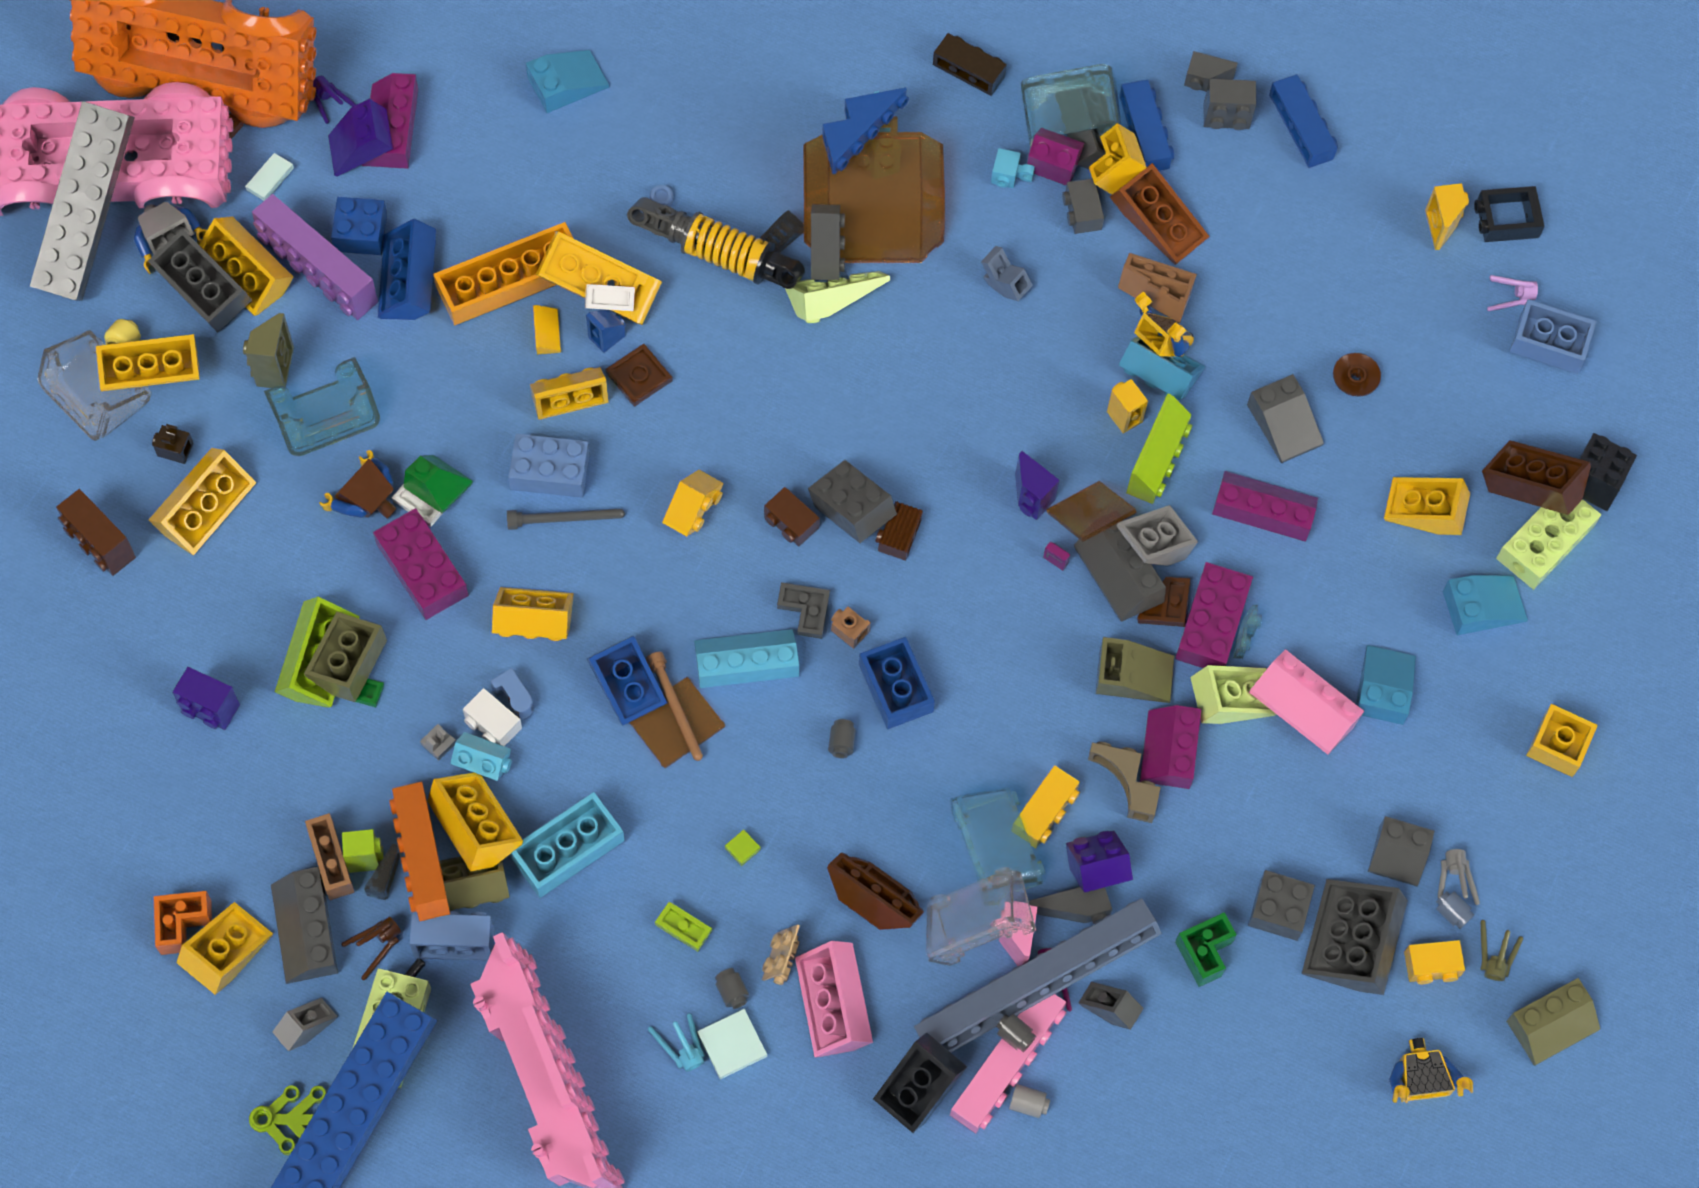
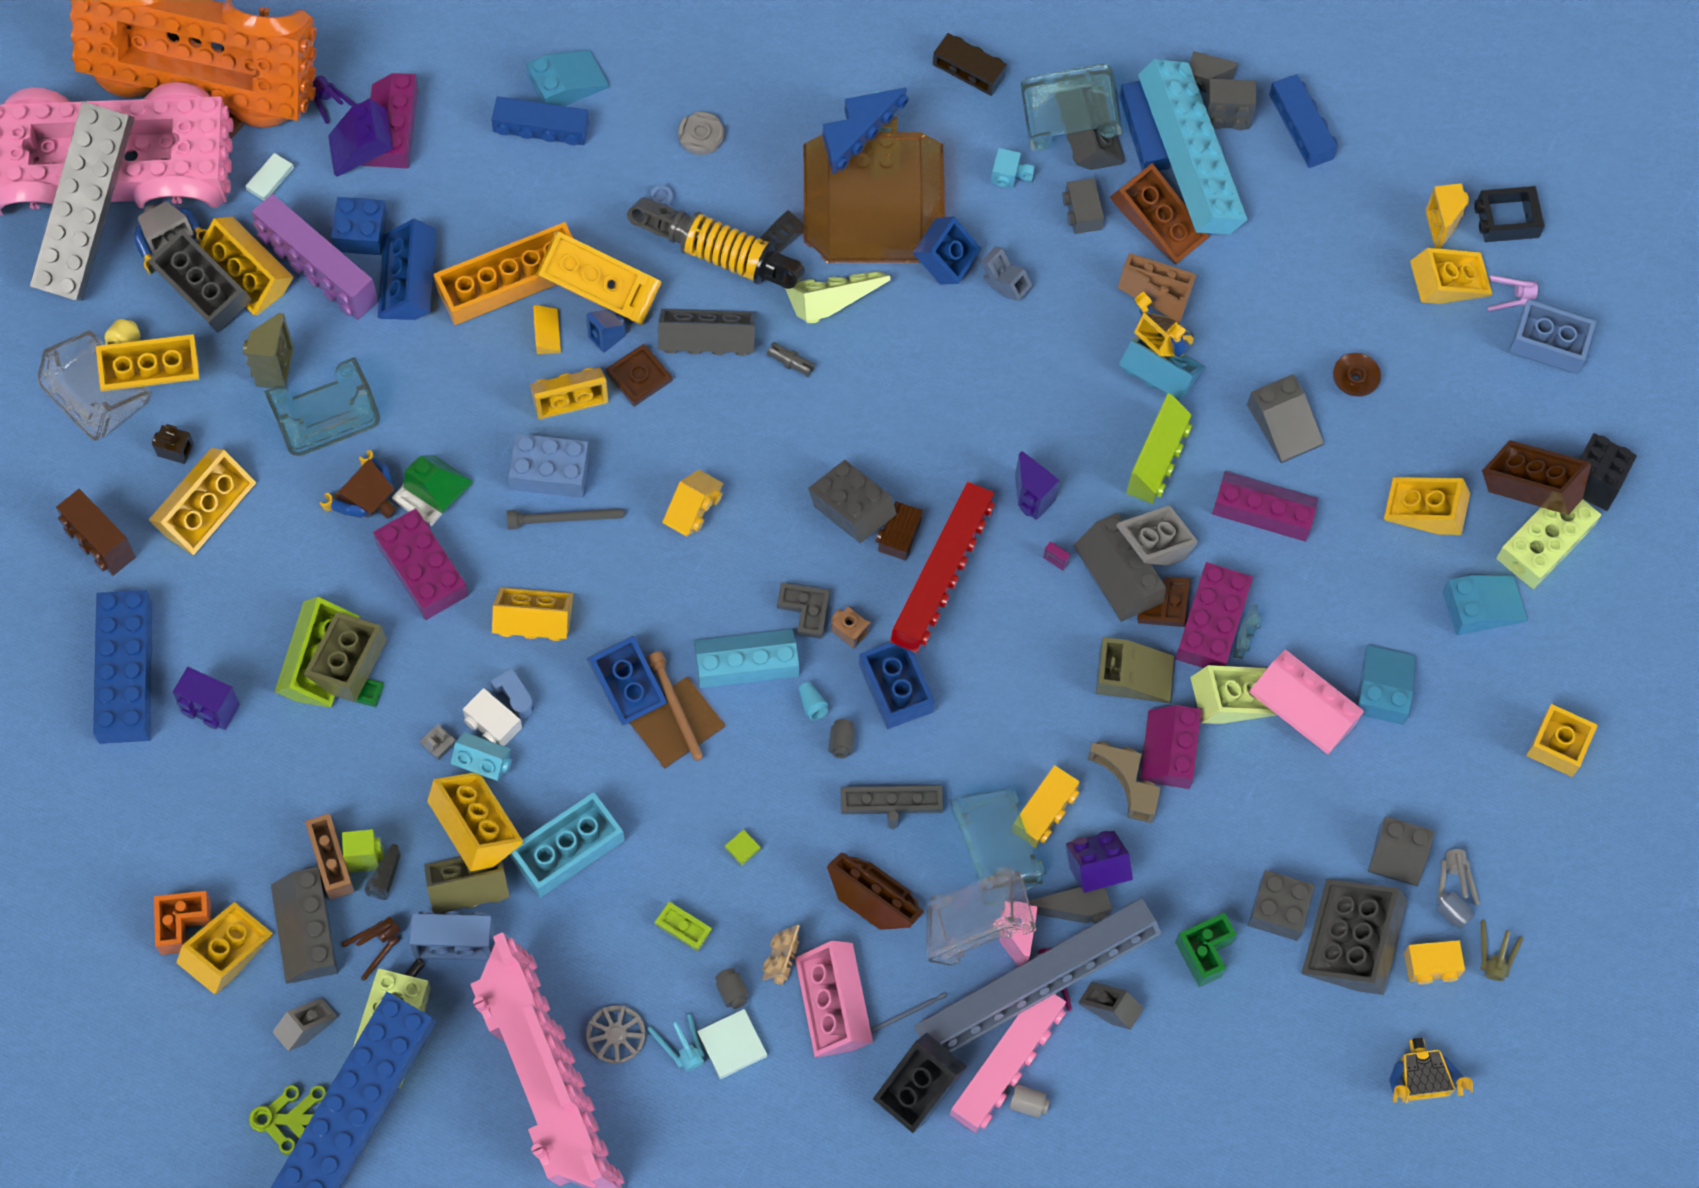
orange brick [389,782,450,922] -> none
white tile [585,284,635,311] -> none
reddish brown brick [764,487,820,547] -> none
dark grey brick [811,204,845,280] -> none
dark grey brick [996,1014,1036,1052] -> none
magenta slope [1027,127,1084,185] -> none
clear orange piece [1046,481,1137,542] -> none
yellow brick [1089,123,1147,195] -> none
yellow brick [1107,379,1148,434] -> none
olive slope [1506,978,1600,1066] -> none
none -> blue brick [93,590,152,744]
none -> blue brick [491,96,589,145]
none -> light grey wheel [586,1005,645,1064]
none -> dark grey slope [658,309,756,356]
none -> light grey tile [678,112,724,155]
none -> dark grey pin [767,342,815,377]
none -> medium azure cone [798,682,828,721]
none -> dark grey plate [841,786,943,829]
none -> sand blue piece [870,992,947,1034]
none -> red brick [890,481,995,654]
none -> blue brick [913,216,982,285]
none -> medium azure brick [1138,59,1248,235]
none -> yellow slope [1410,248,1492,304]

